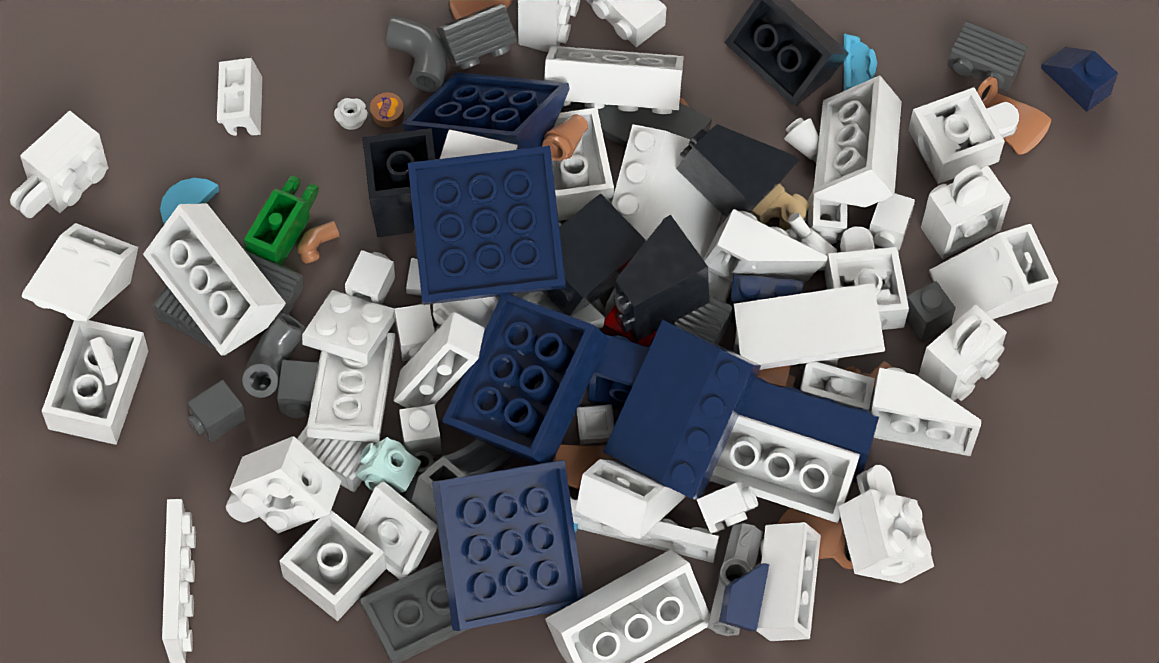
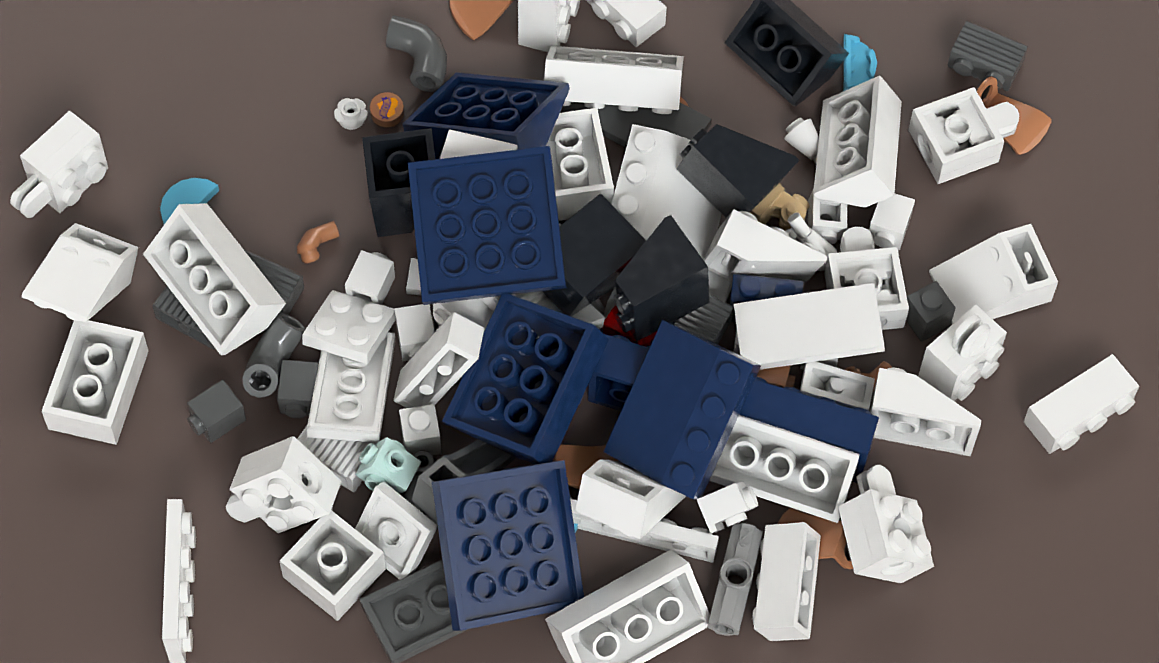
white tile [89,336,119,386] -> none
white hinge [217,58,262,136] -> none
green hinge [244,175,319,266] -> none
dark grey brick [437,4,517,69] -> none
nougat cone [542,114,588,161] -> none
white tile [576,404,614,445] -> none
dark blue tile [719,563,770,632] -> none
white brick [921,165,1011,260] -> none
dark blue slope [1041,47,1118,112] -> none
none -> white brick [1024,354,1139,454]

